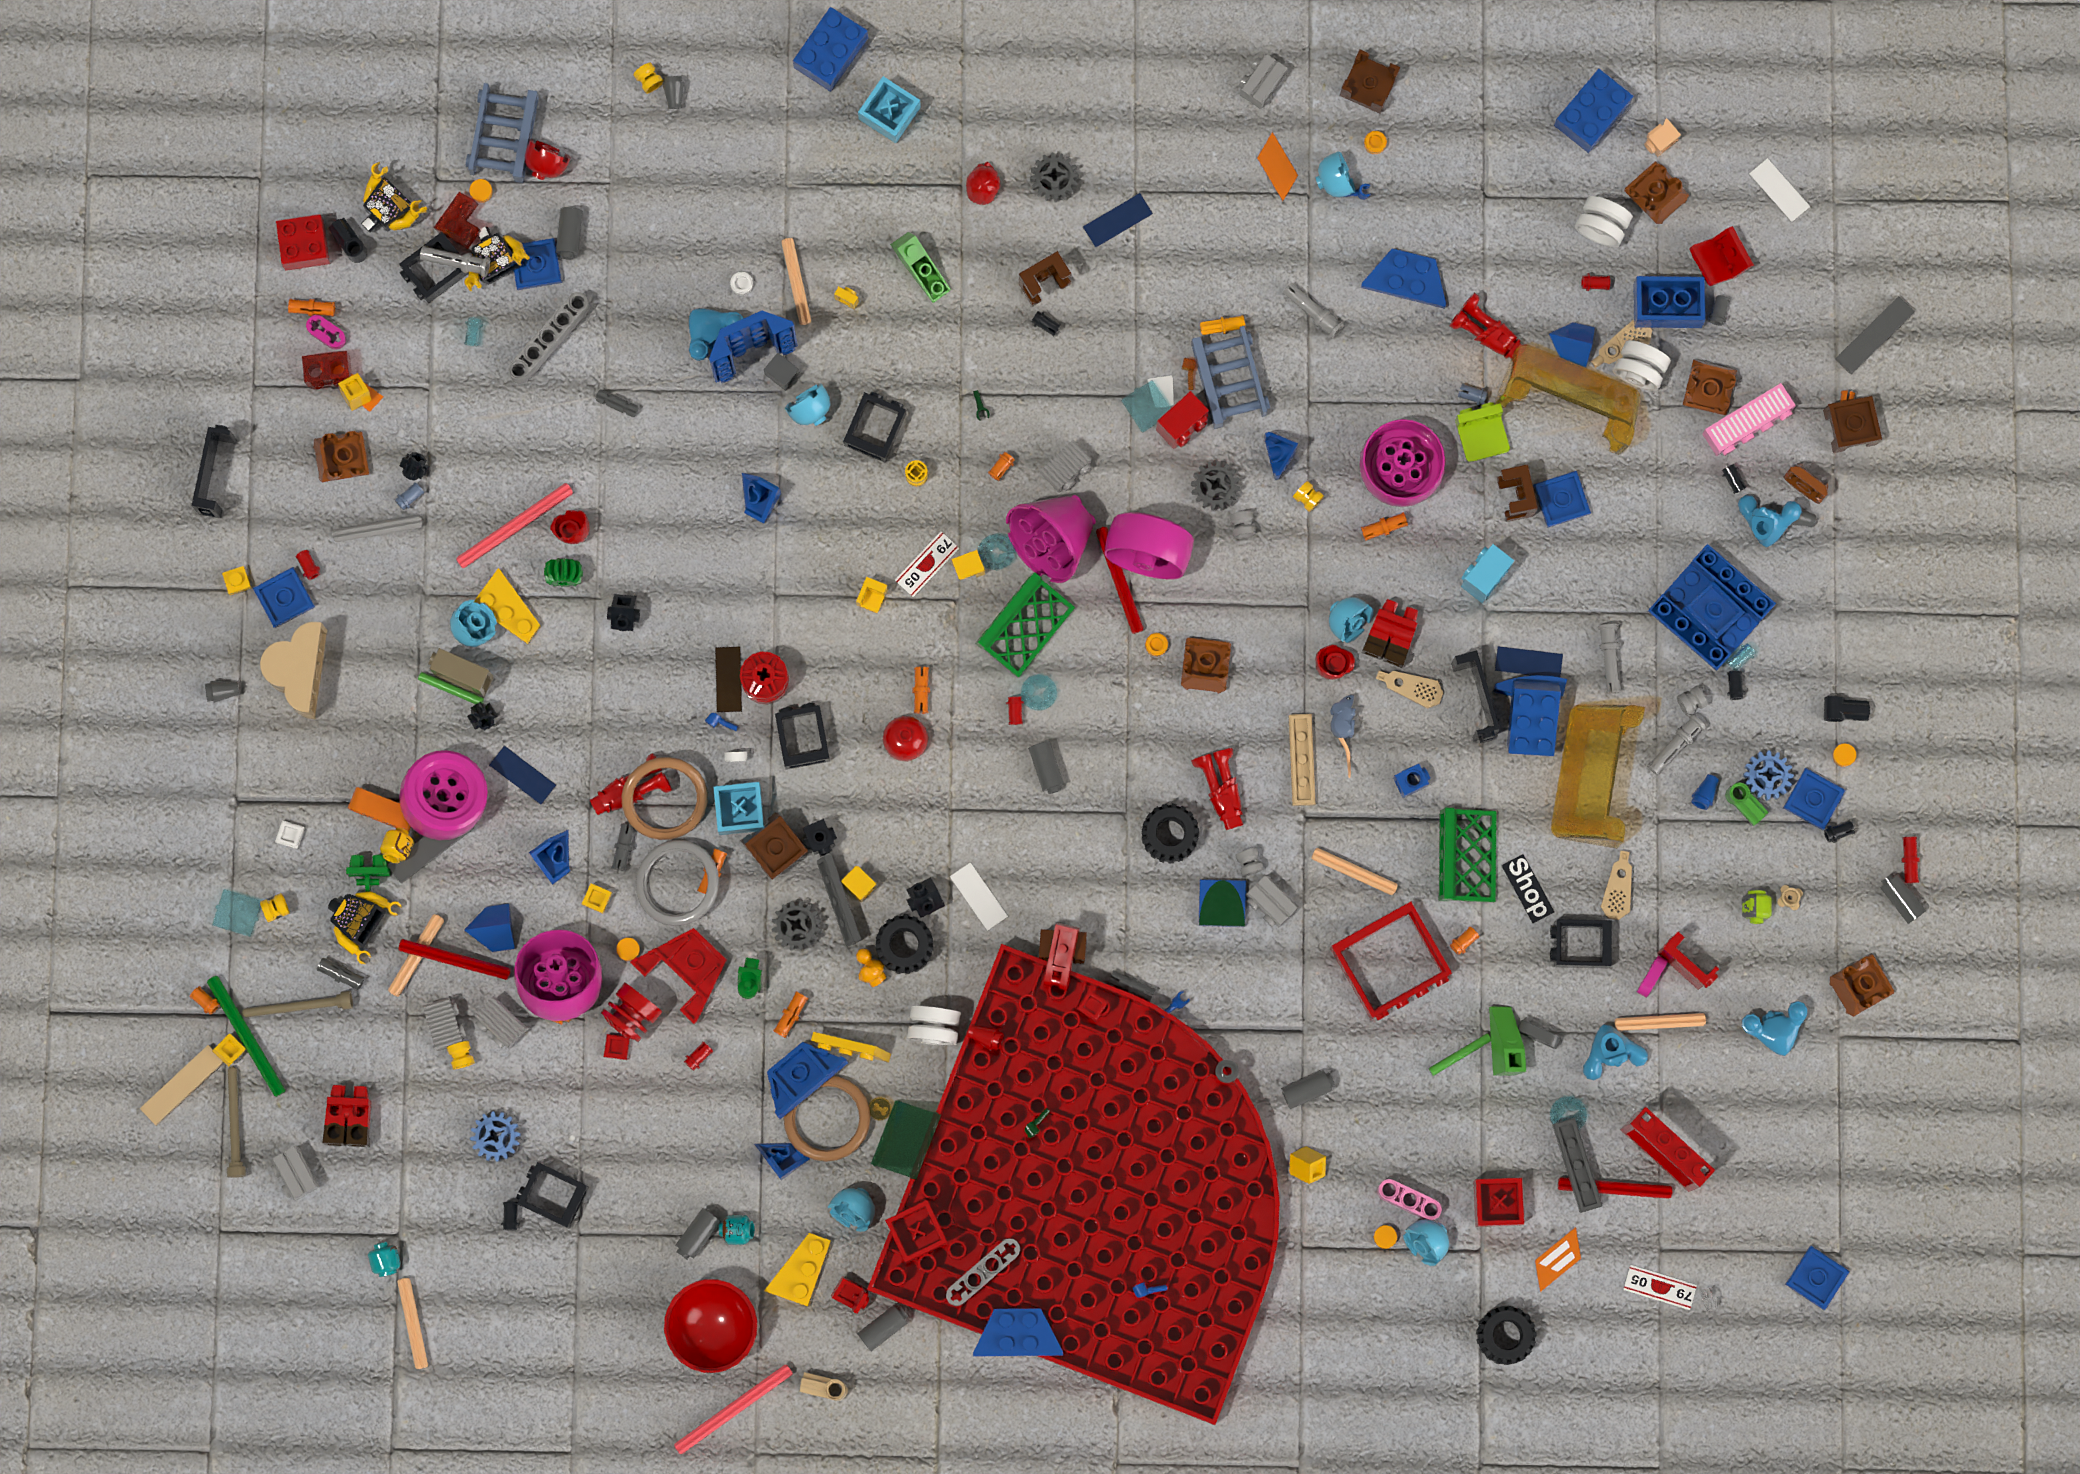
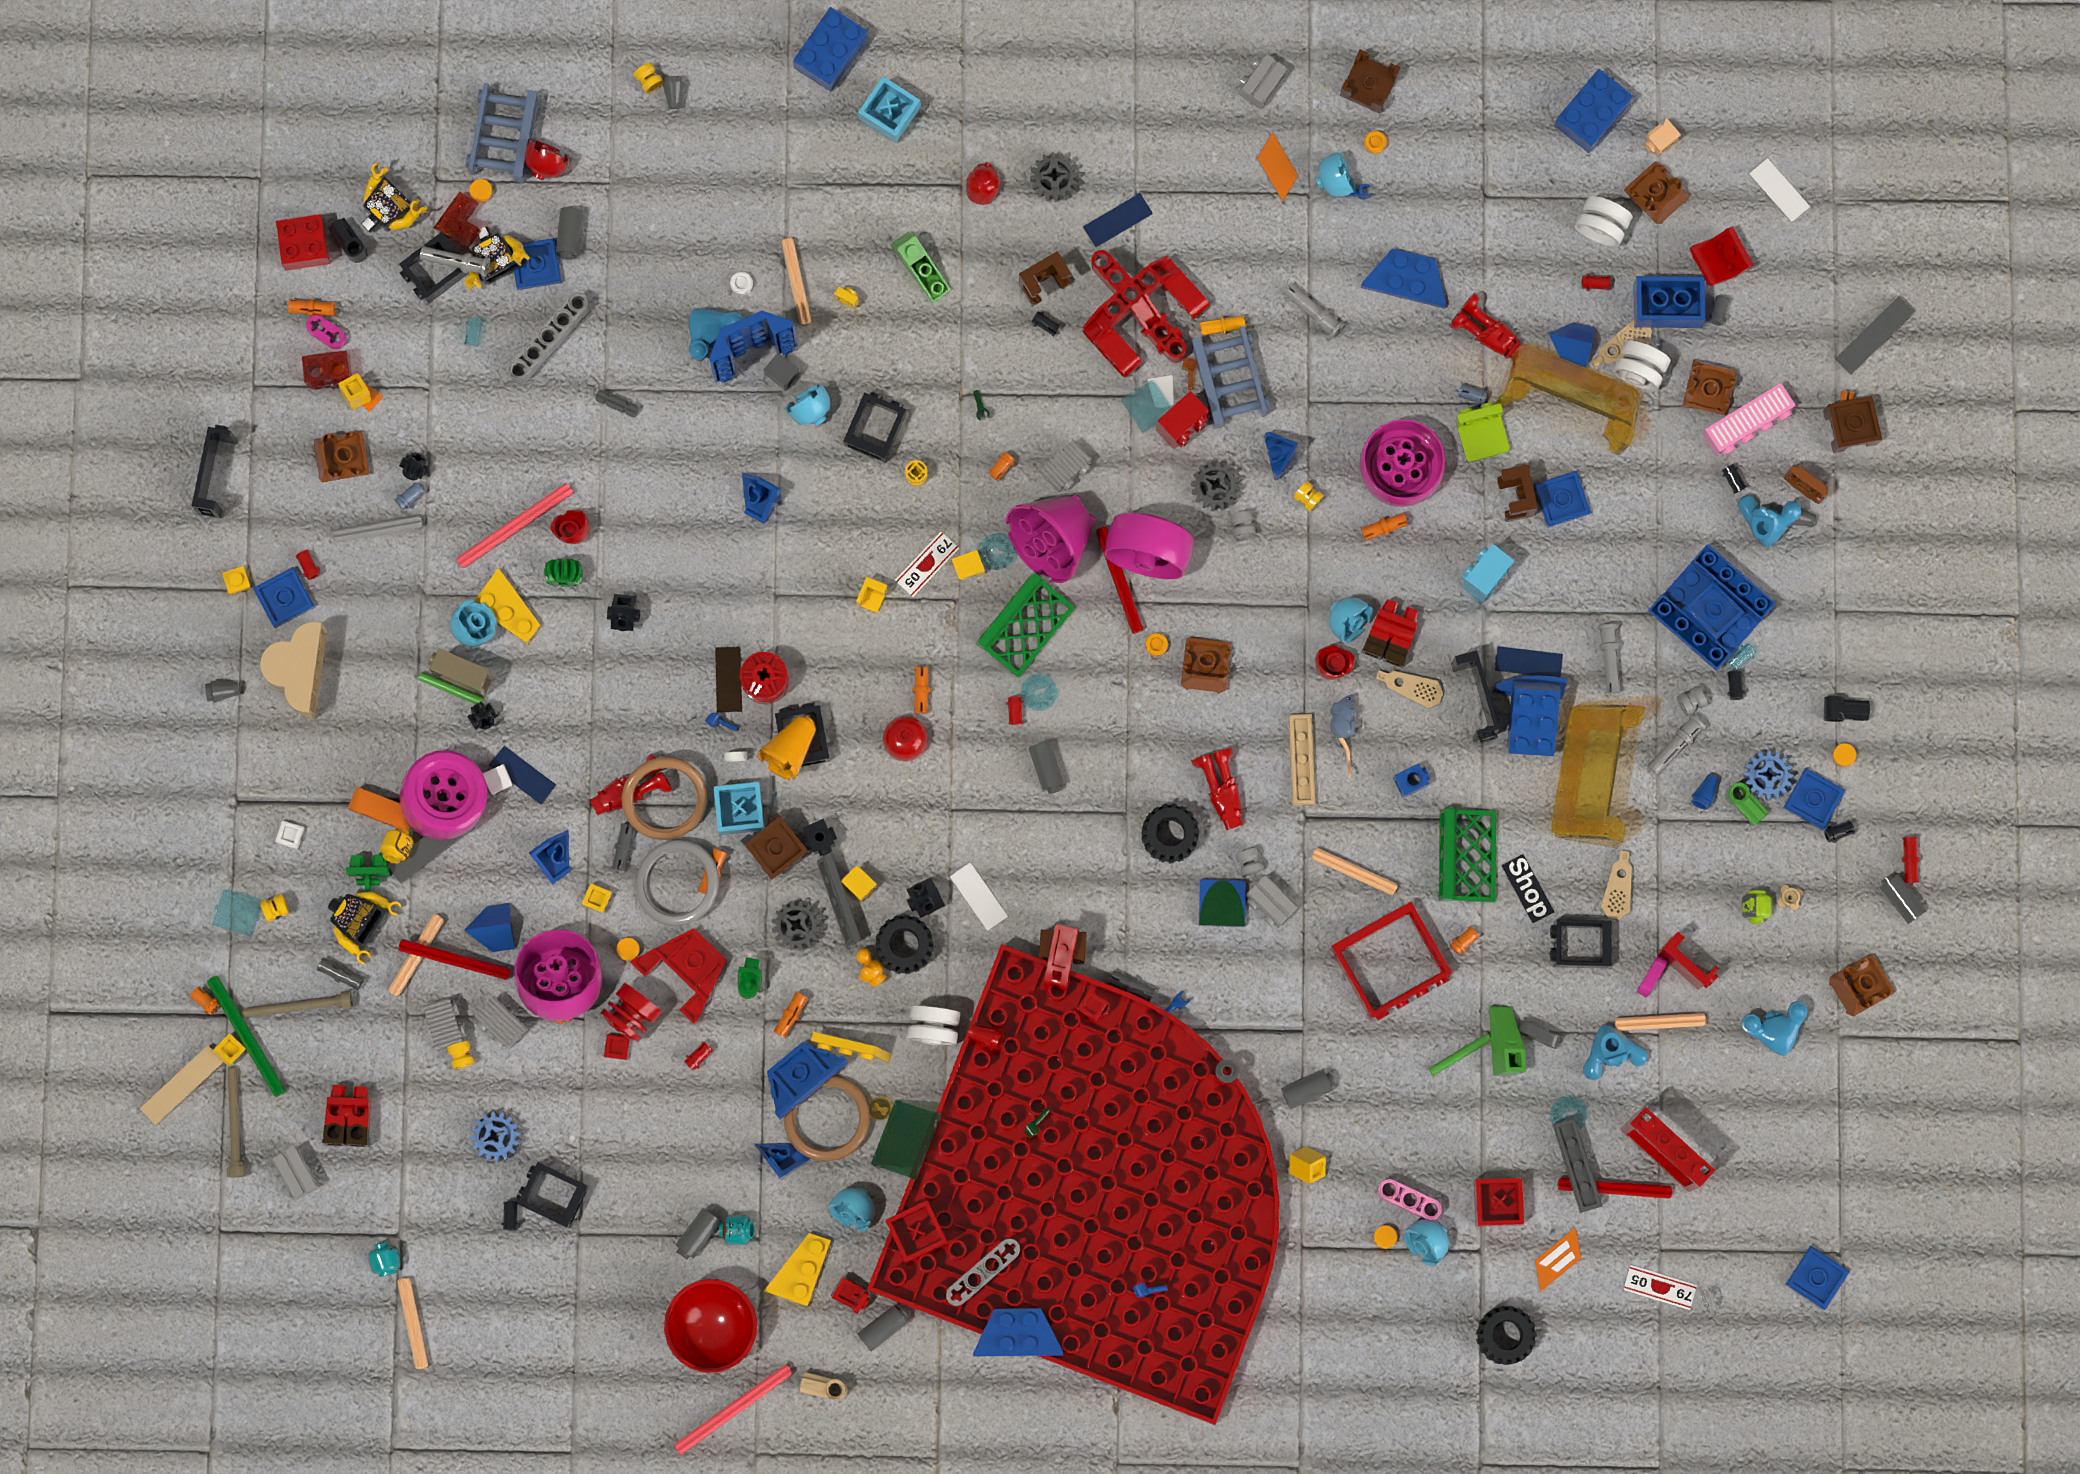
none -> white tile [483,764,513,795]
none -> light orange cone [757,716,816,780]
none -> red piece [1082,250,1210,378]

